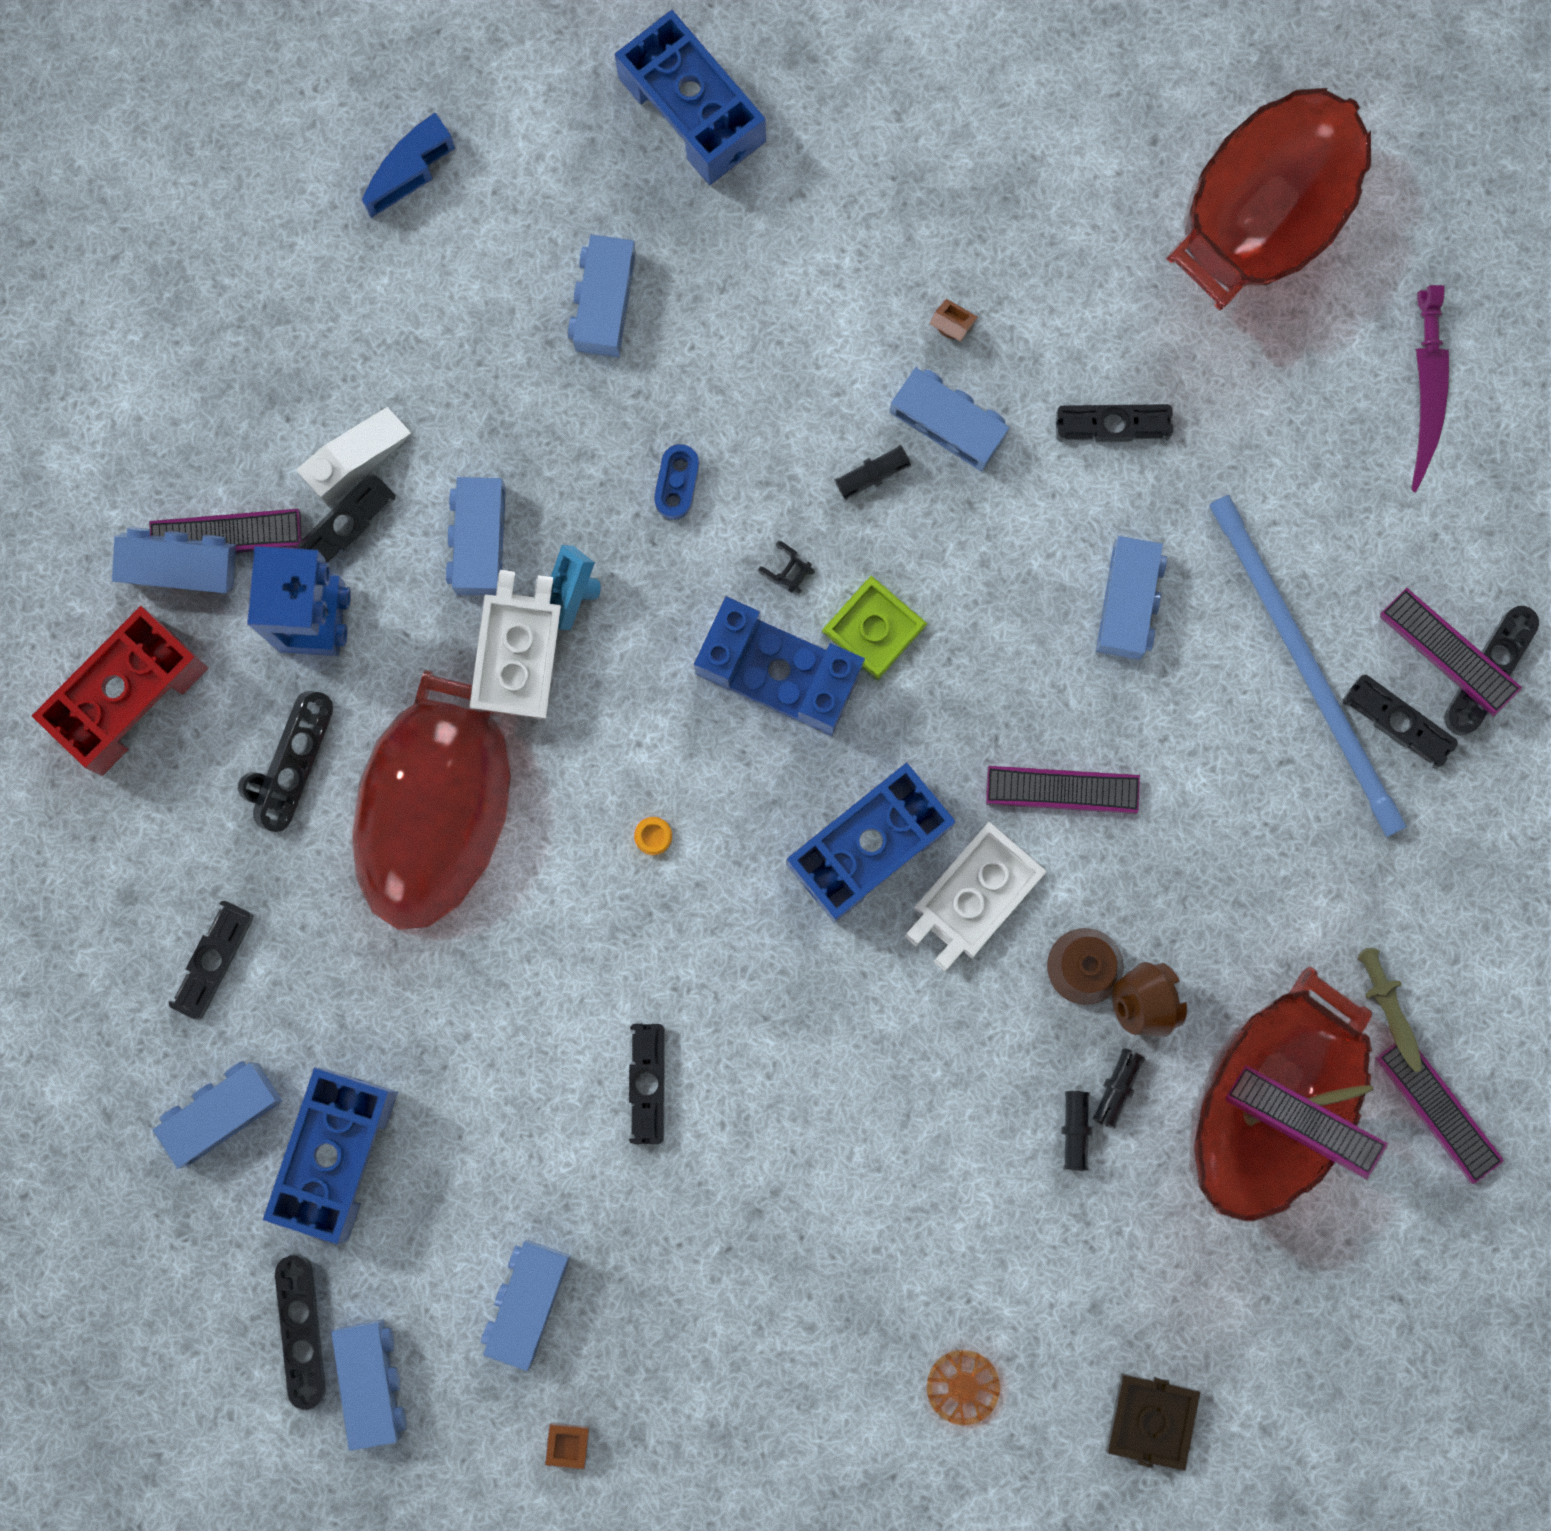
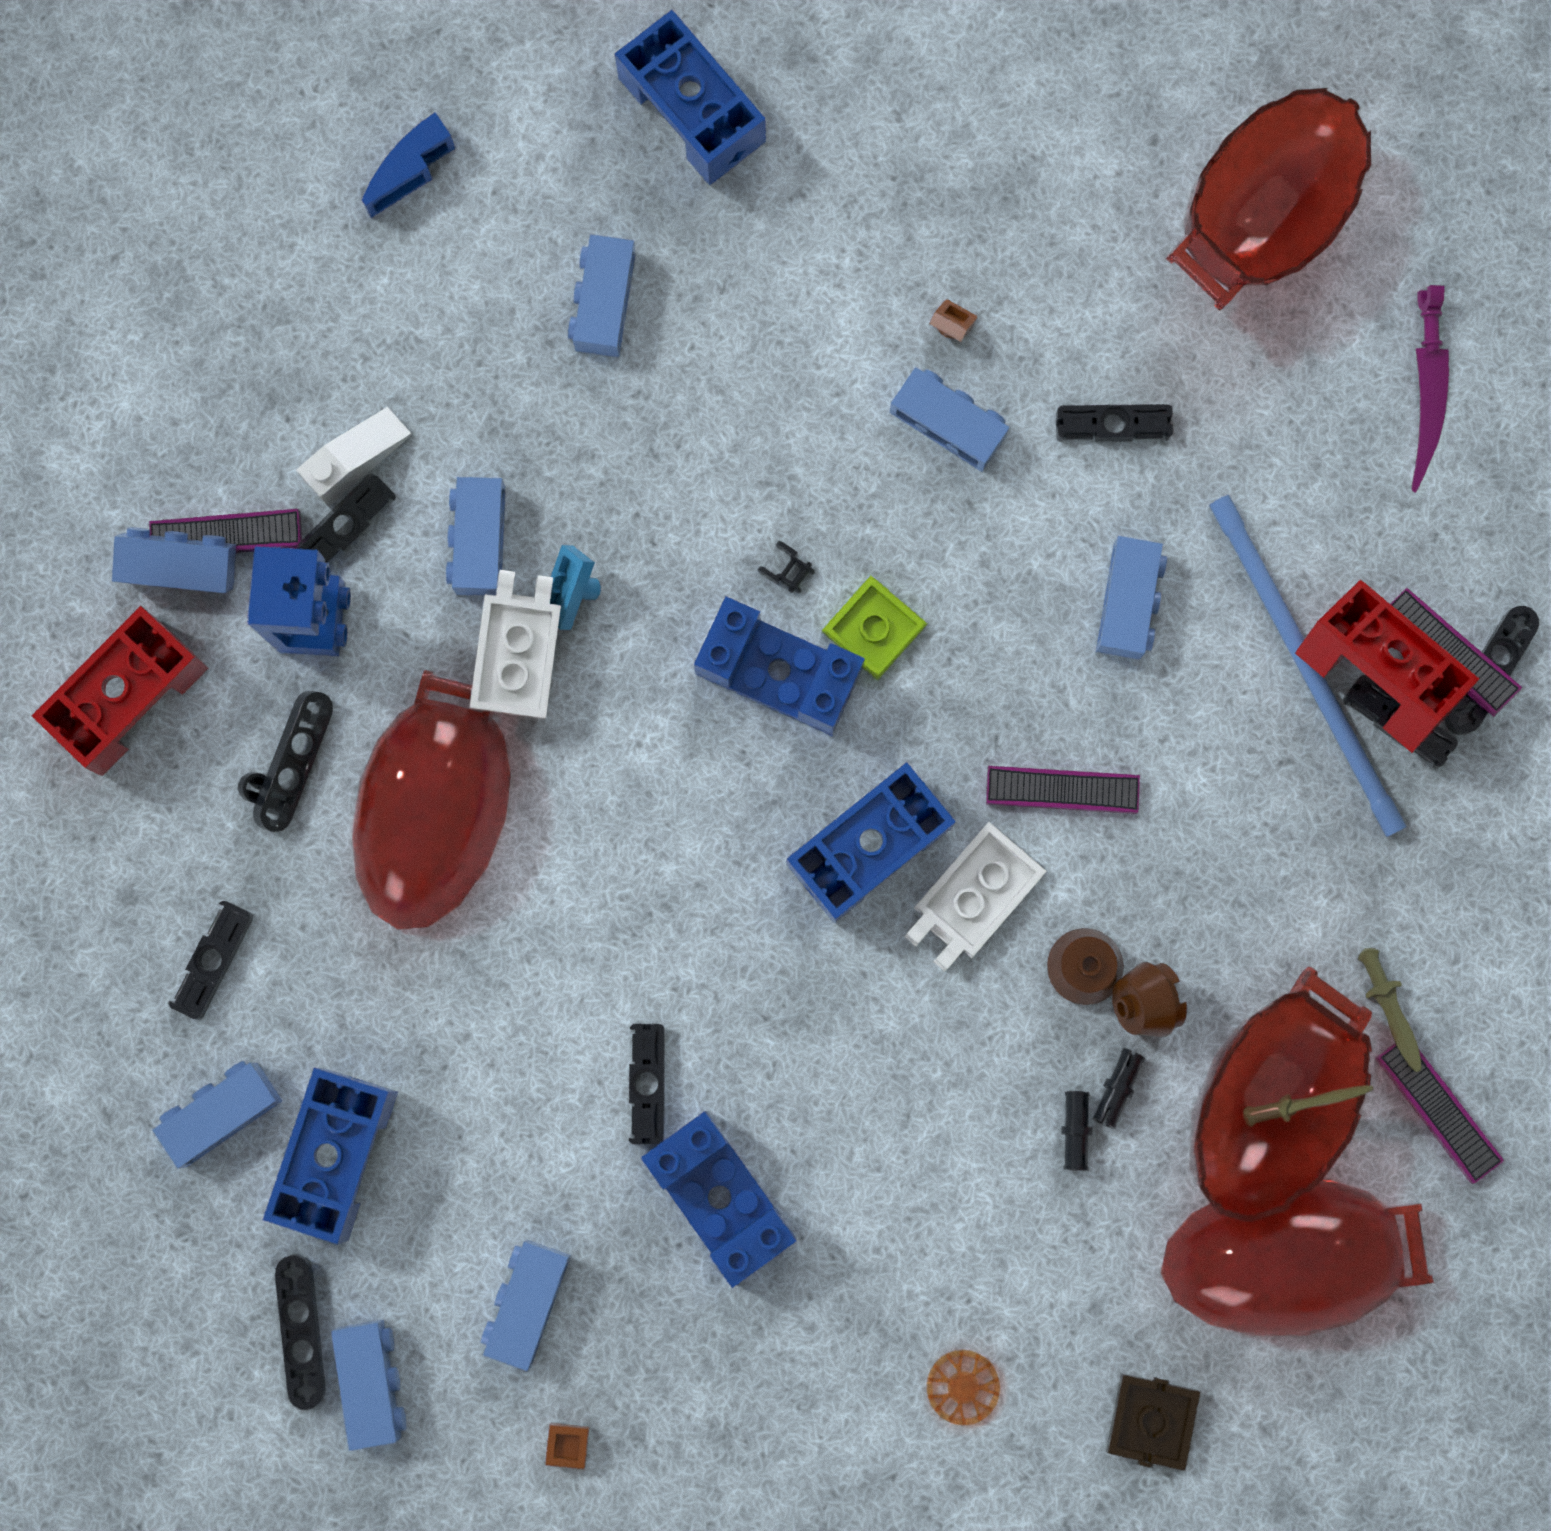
light orange tile [634,817,672,856] -> none
blue plate [654,444,699,520] -> none
black pin [834,445,911,500] -> none
tile [1226,1065,1388,1180] -> none
none -> blue plate [641,1111,797,1288]
none -> clear red windscreen [1160,1178,1434,1336]
none -> red plate [1295,579,1479,753]

